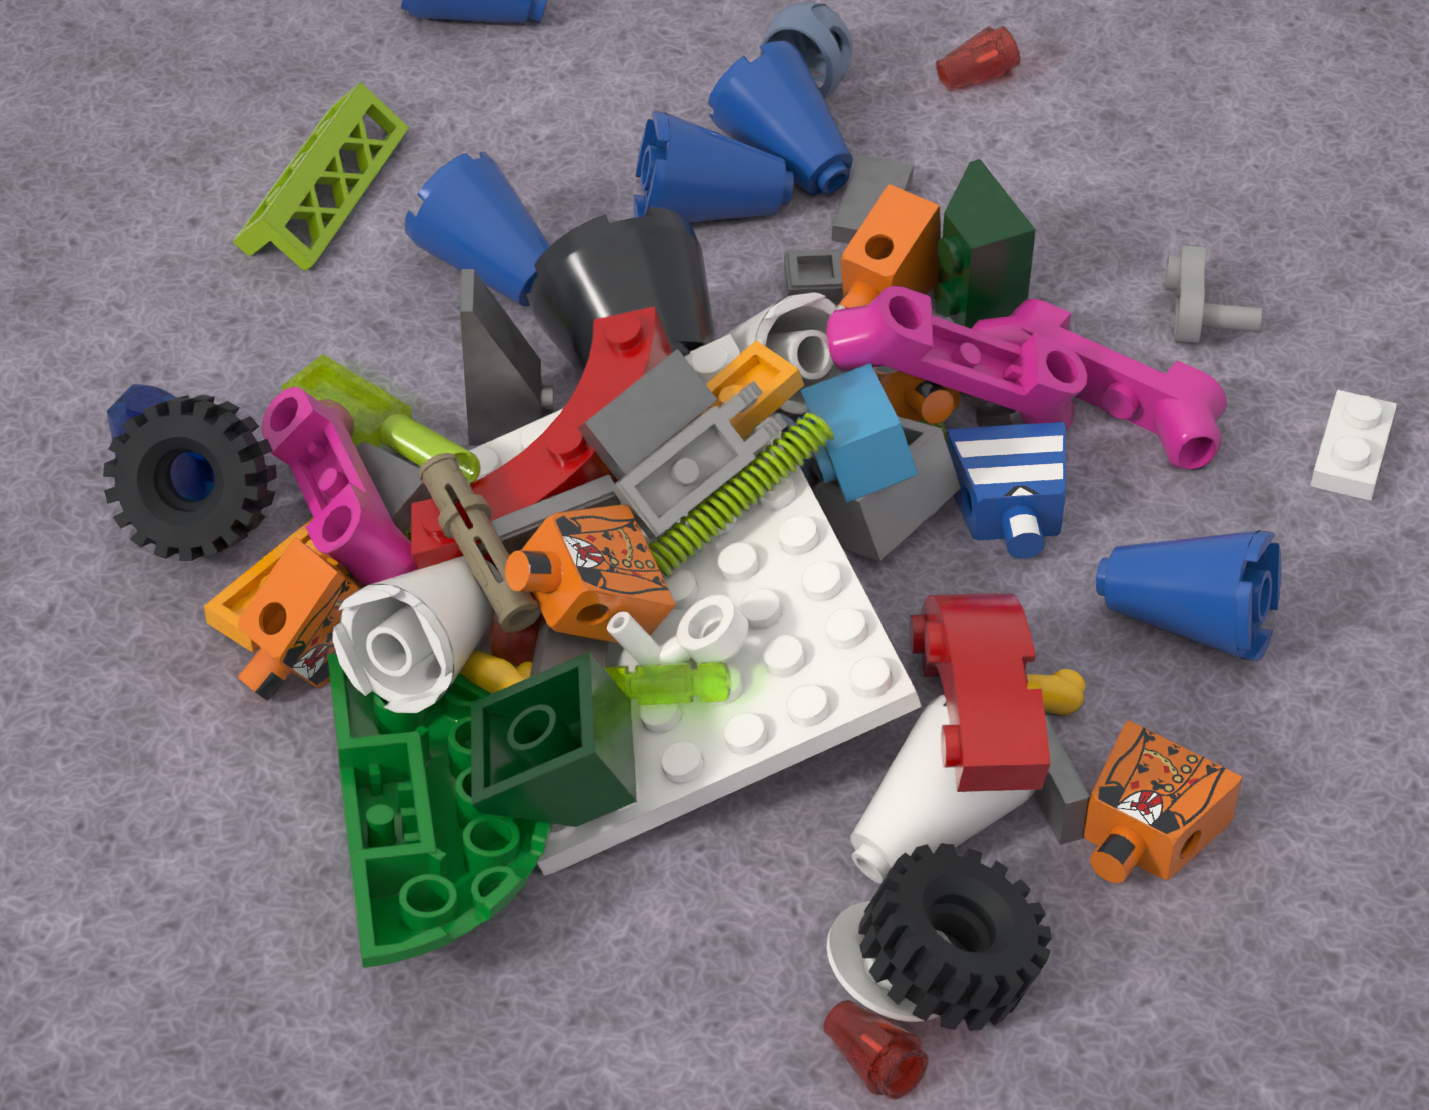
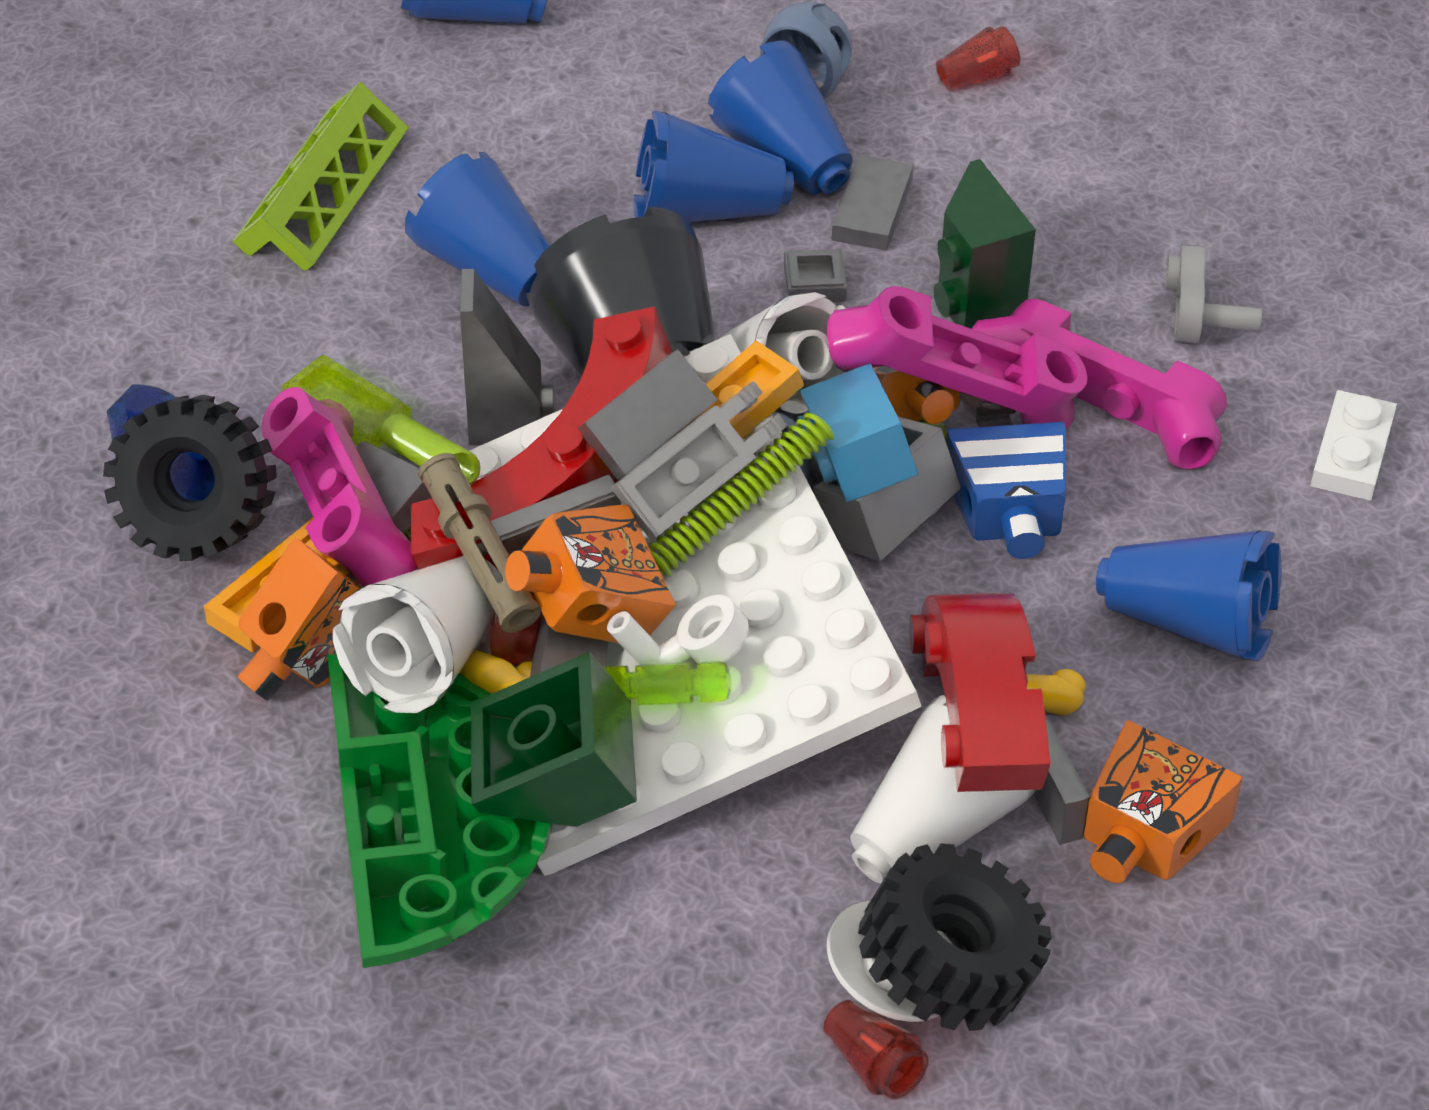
orange torso [837,184,941,308] -> none

